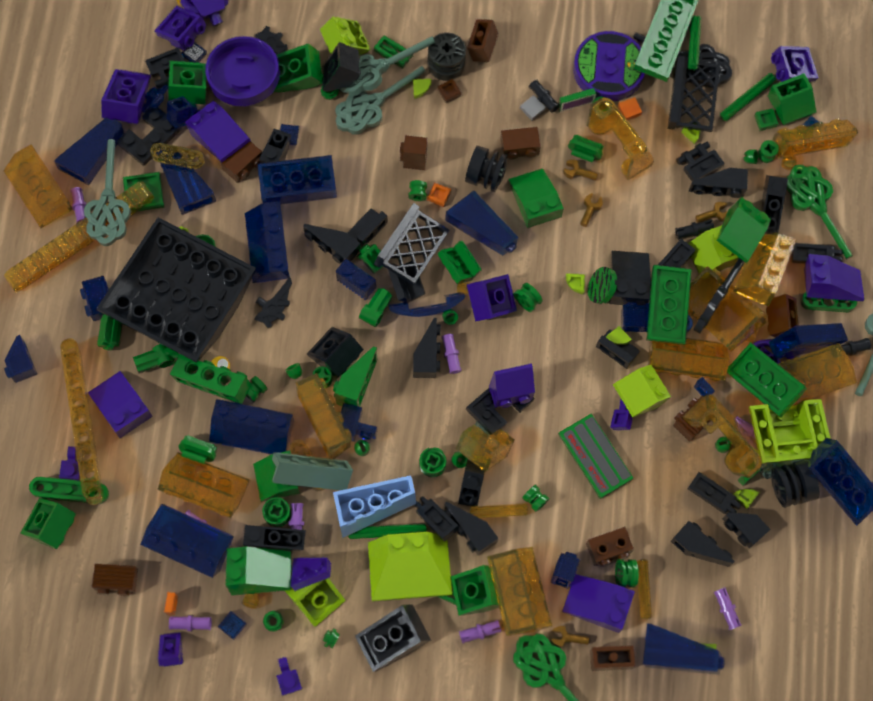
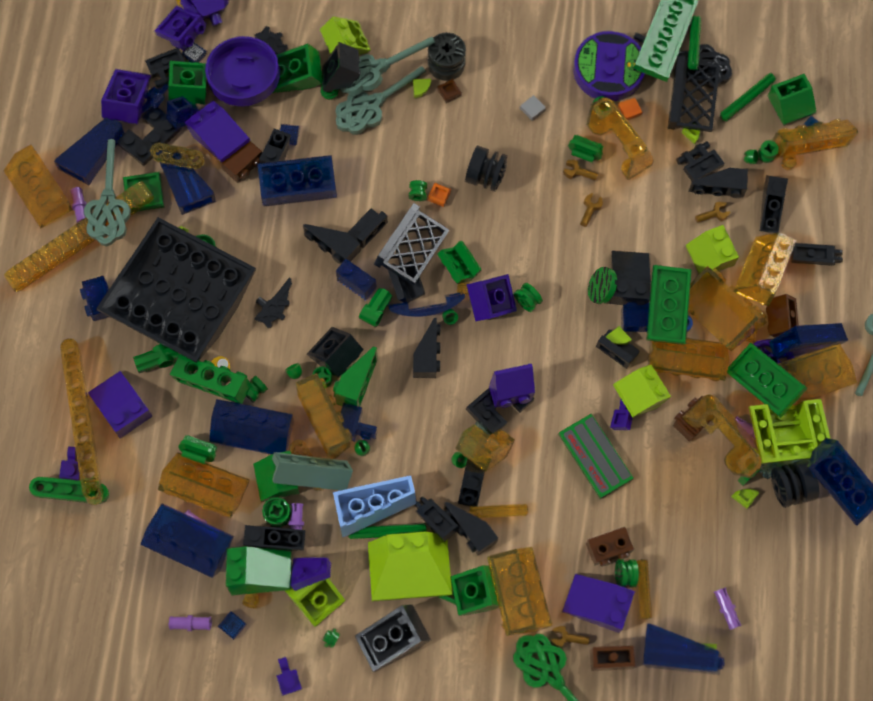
clear blue slope [4,335,37,383] -> none
green slope [20,498,77,549] -> none
reddish brown brick [92,564,138,596] -> none
green piece [97,314,122,351] -> none
dark purple slope [158,632,183,667] -> none
orange tile [164,592,178,616] -> none
clear blue slope [245,201,290,283] -> none
green plate [263,611,283,632] -> none
green bracket [356,244,383,273] -> none
green tile [374,35,413,69] -> none
reddish brown brick [400,135,427,171] -> none
green wheel [419,447,447,477] -> none
medium lavender pin [441,334,462,374] -> none
clear blue slope [445,191,518,256] -> none
medium lavender pin [459,619,501,644] -> none
reddish brown brick [467,19,499,62] -> none
reddish brown brick [500,127,541,159] -> none
green slope [508,168,564,228] -> none
green wheel [522,484,550,512] -> none
black pin [529,79,560,113] -> none
clear blue brick [551,552,580,589] -> none
tile [559,88,596,112] -> none
lime tile [566,273,585,294] -> none
black hinge [658,239,696,268] -> none
black slope [670,521,735,567] -> none
black pin [675,219,714,240] -> none
black hinge [687,472,741,514] -> none
black piece [694,258,745,334] -> none
clear blue tile [694,377,715,400] -> none
green hinge [715,436,732,453] -> none
green slope [716,197,771,263] -> none
black slope [722,512,771,549] -> none
green tile [754,108,779,131] -> none
dark purple plate [771,46,819,82] -> none
green piece [786,165,853,259] -> none
green beam [800,292,857,313] -> none
dark purple slope [804,254,864,301] -> none
black pin [830,338,871,359] -> none

